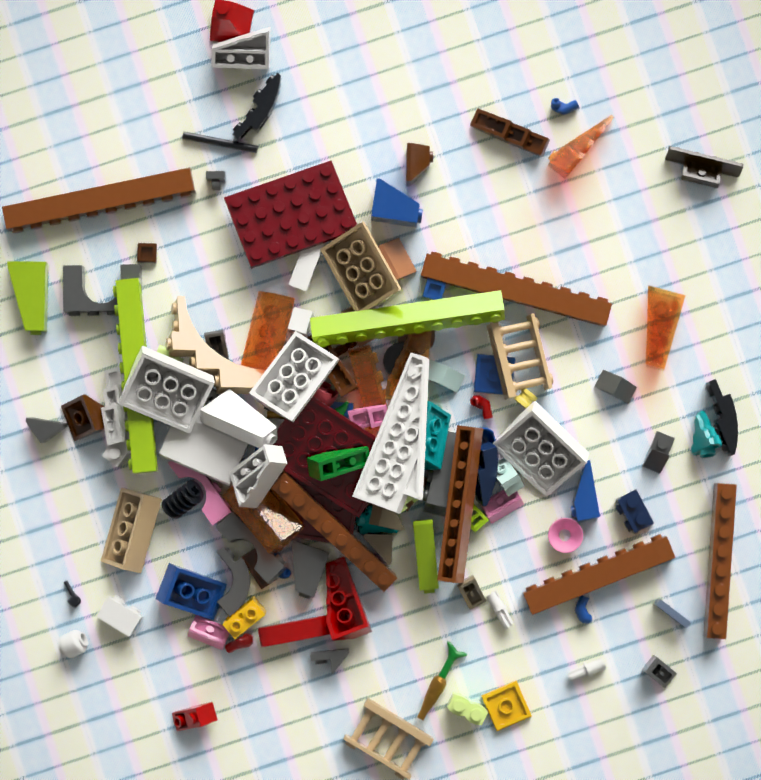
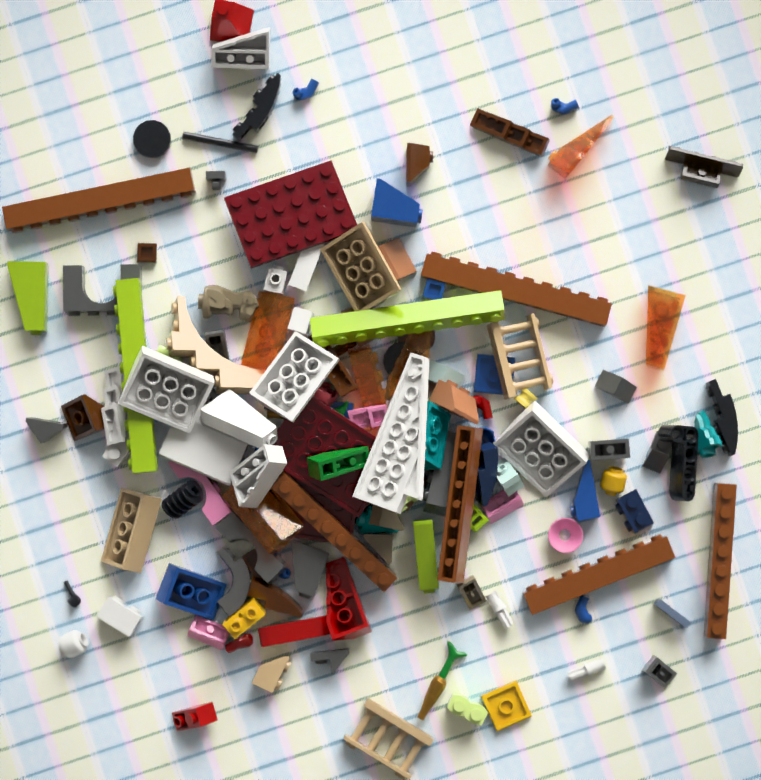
none -> black tile [133,120,171,158]
none -> dark tan animal [198,285,259,322]
none -> reddish brown slope [247,576,303,618]
none -> tan slope [252,655,291,693]
none -> white brick [263,265,288,296]
none -> blue arm [292,79,319,100]
none -> nougat slope [429,380,479,425]
none -> dark grey brick [588,439,630,461]
none -> yellow head [600,466,627,496]
none -> black beam [658,425,699,502]

